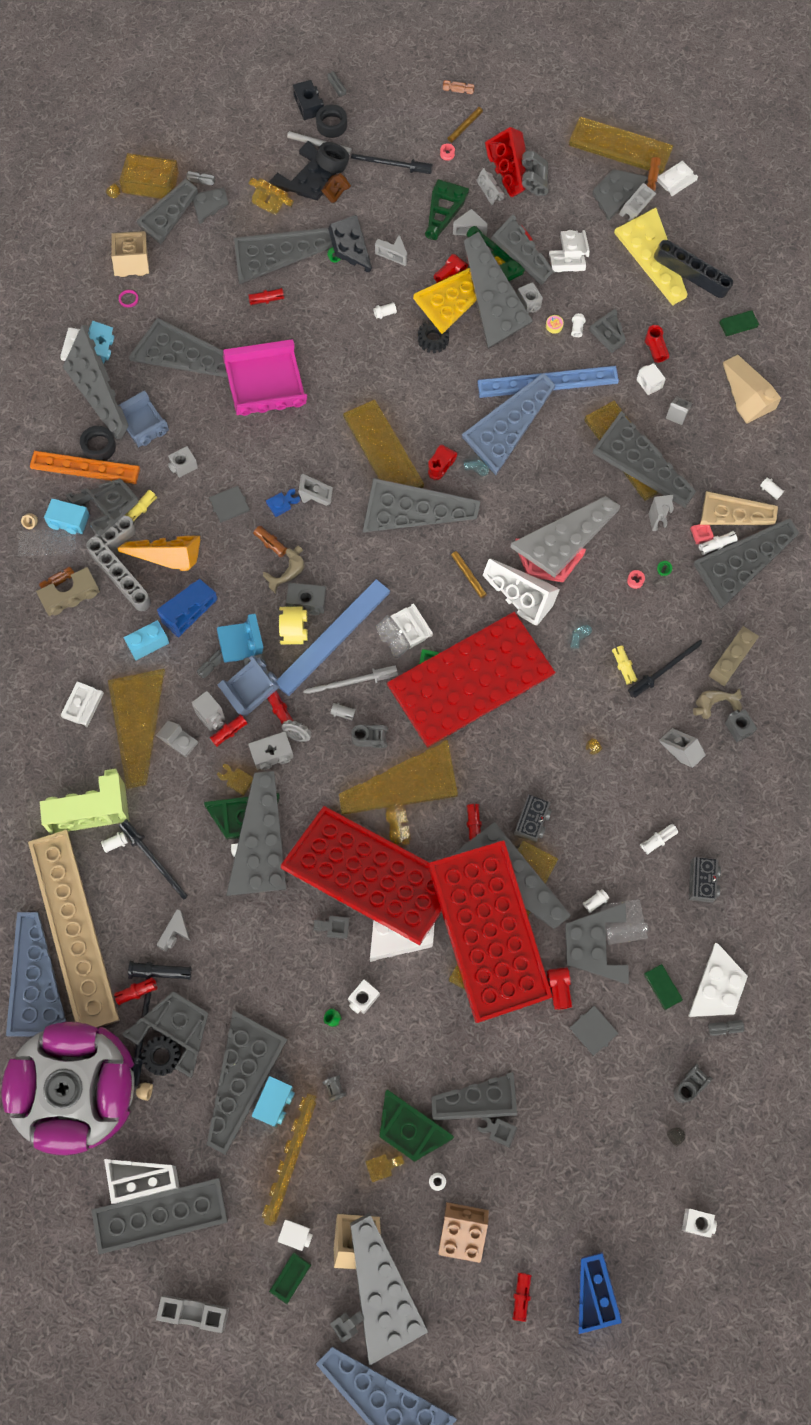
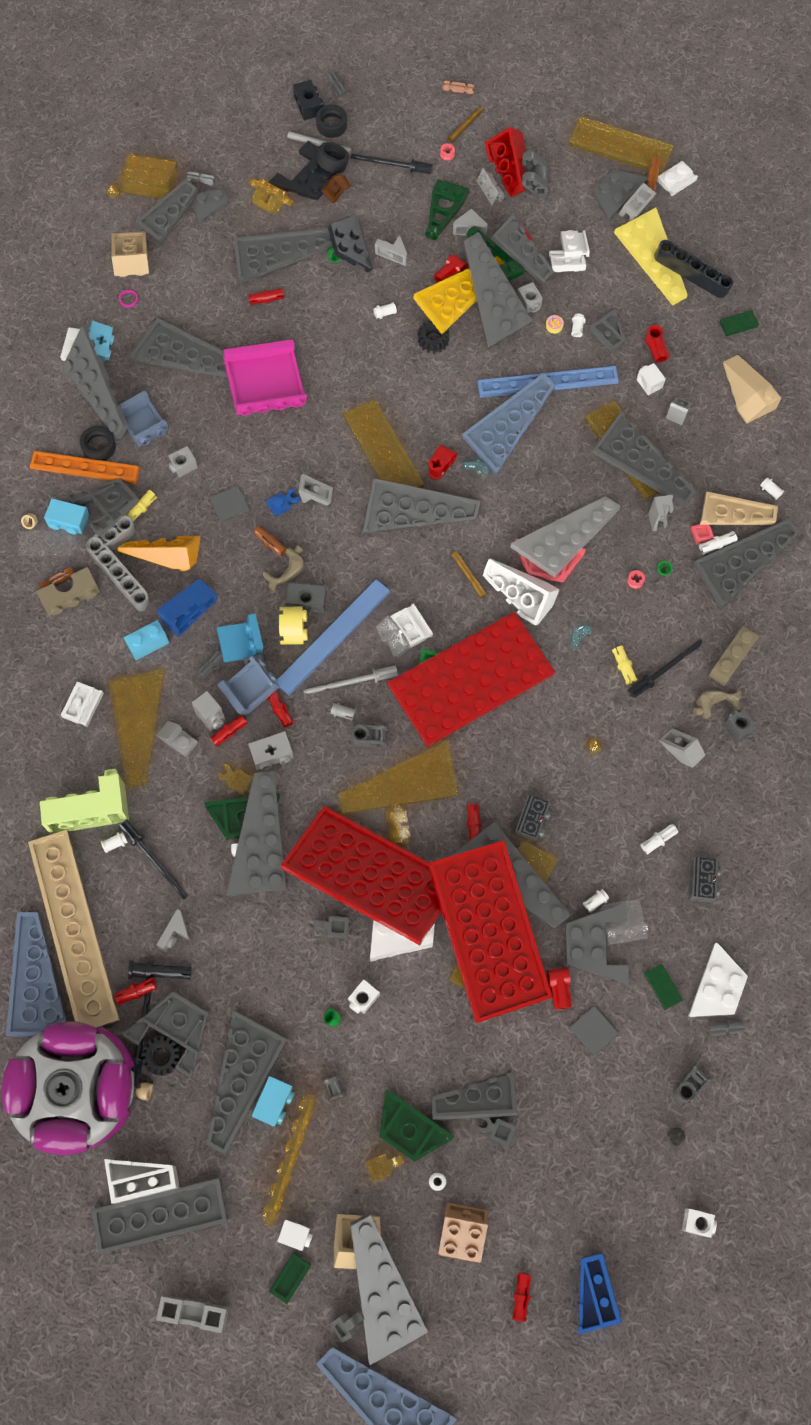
light grey gear [282,720,312,742] -> none

